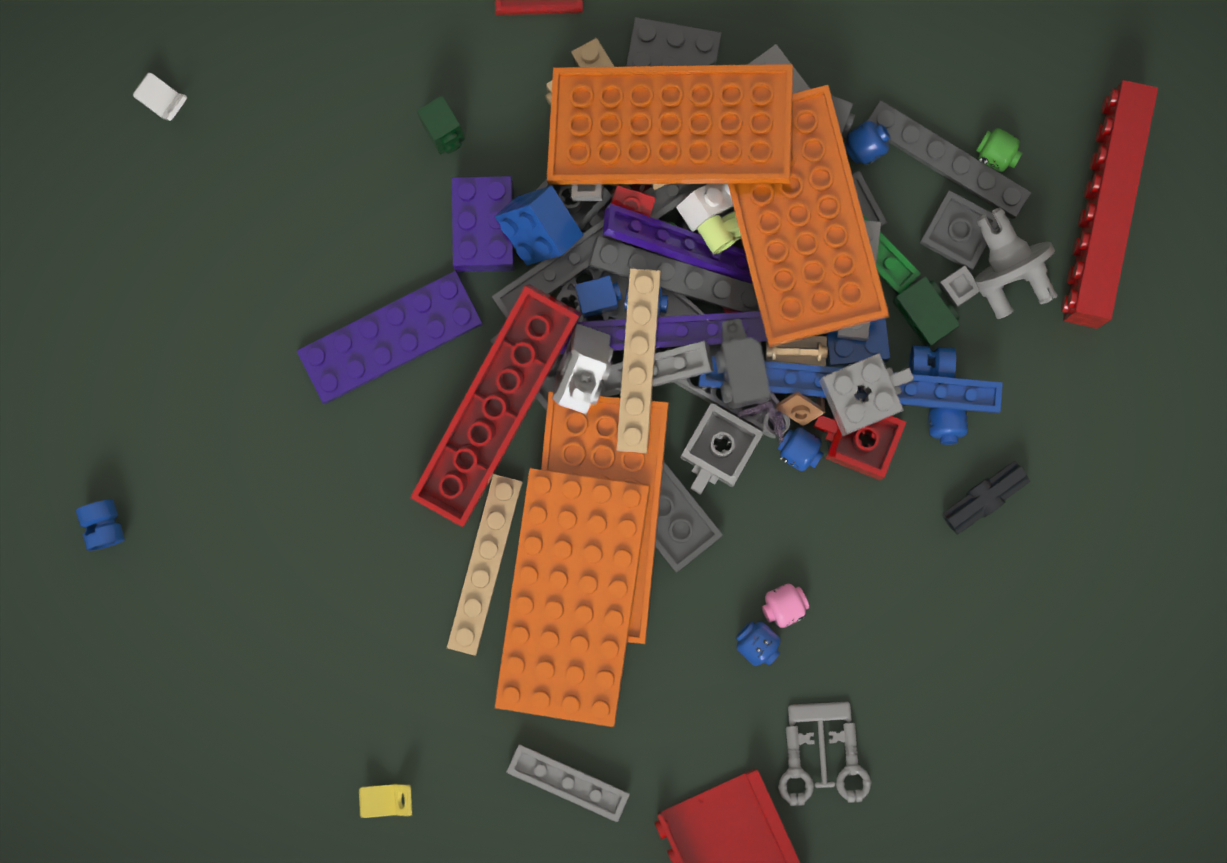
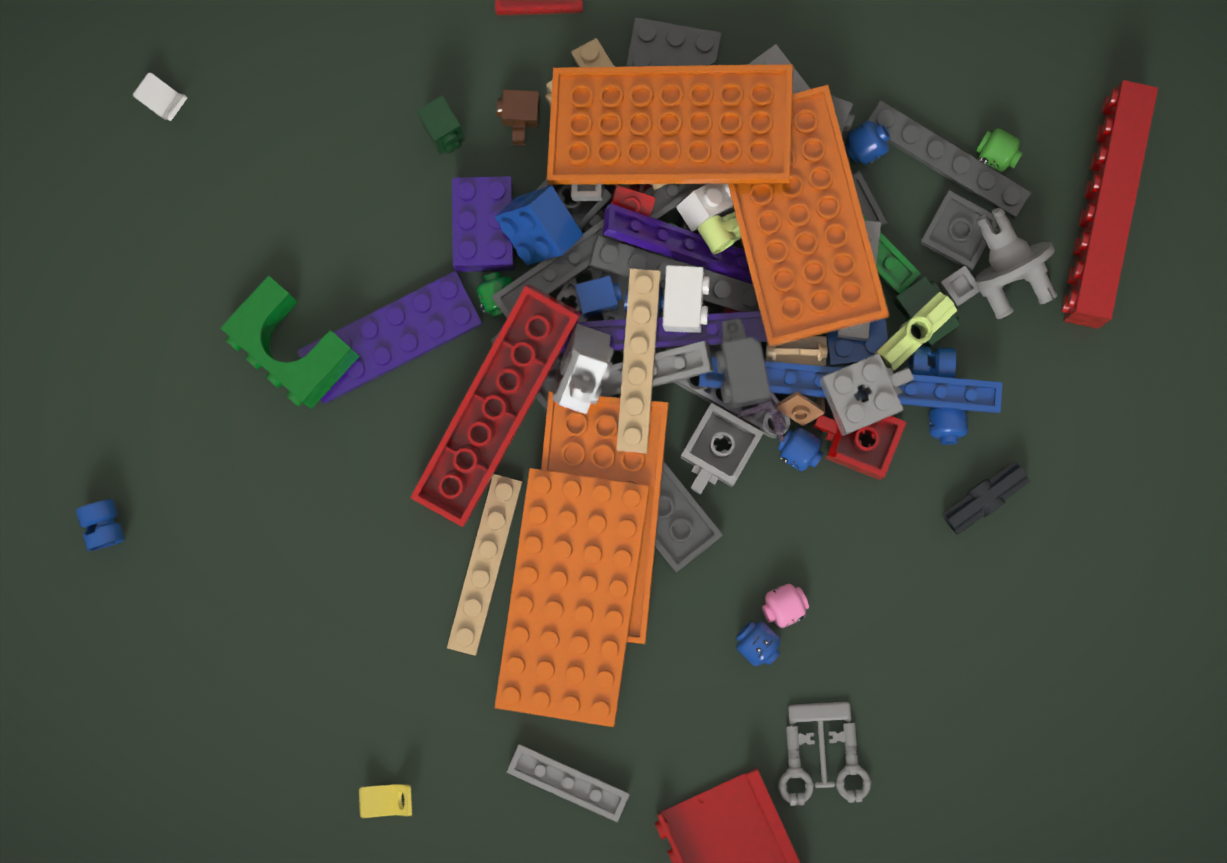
none -> green arch [220,275,359,409]
none -> green head [476,272,513,318]
none -> reddish brown brick [497,90,540,146]
none -> white brick [663,266,710,333]
none -> yellowish green piece [874,292,957,372]

